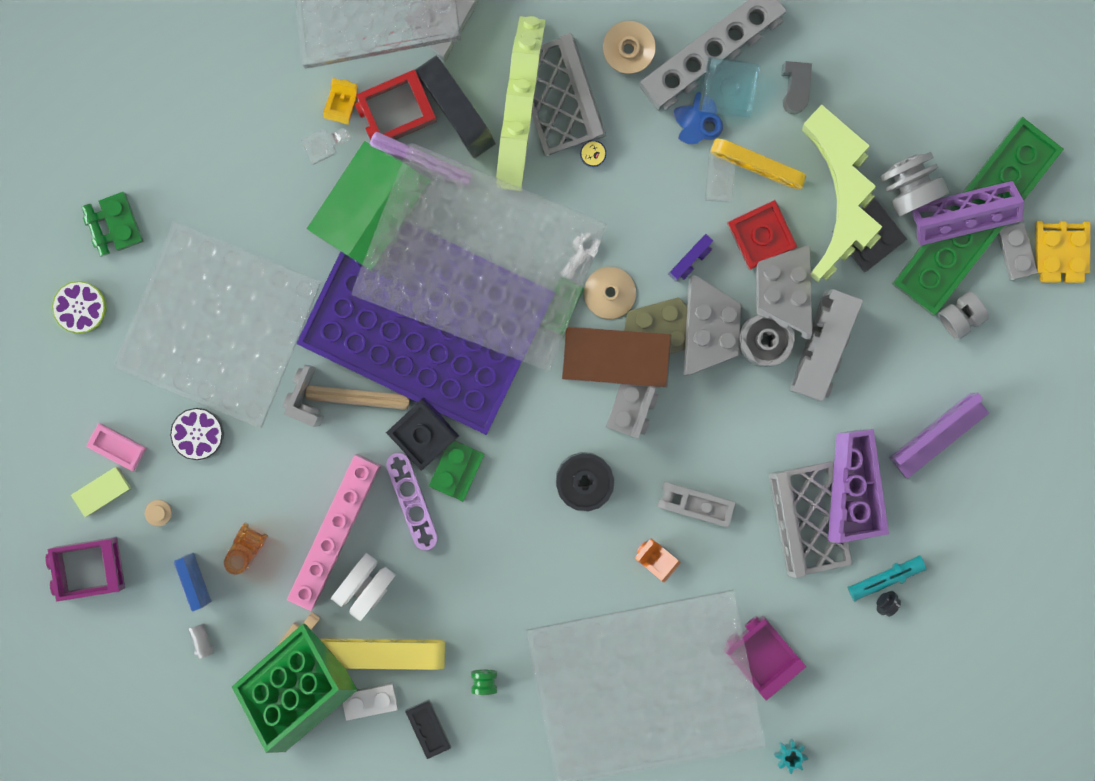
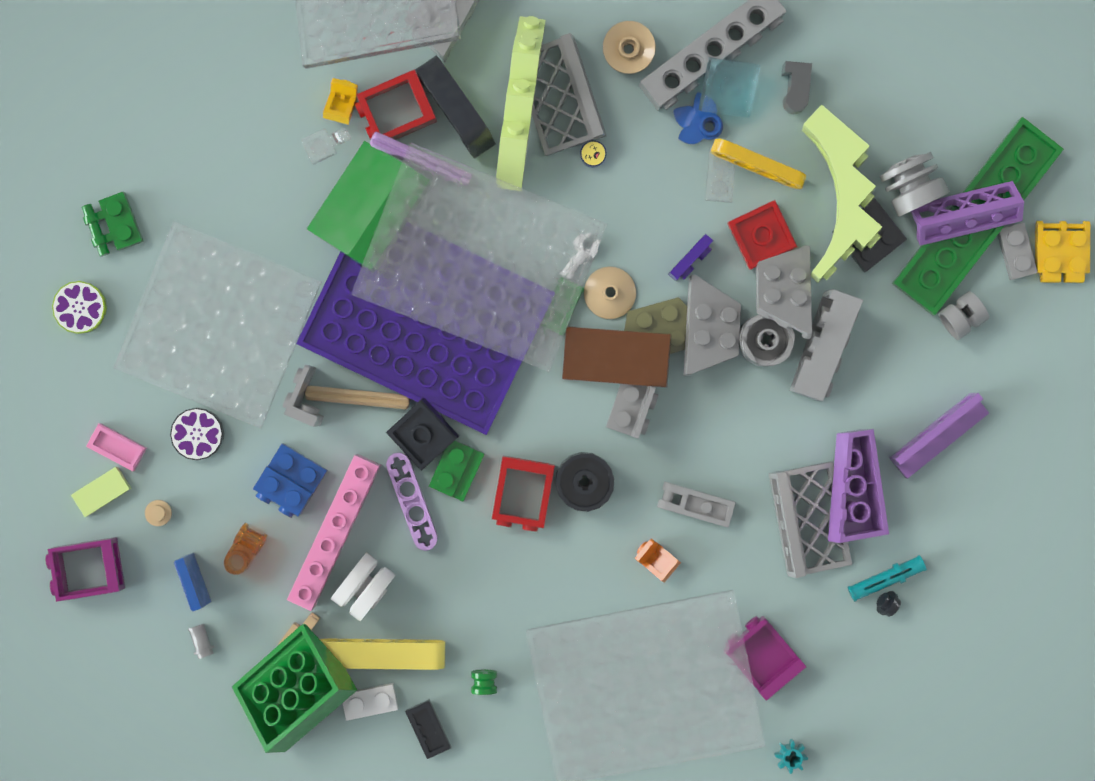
none -> blue plate [253,443,328,518]
none -> red window [492,455,555,532]

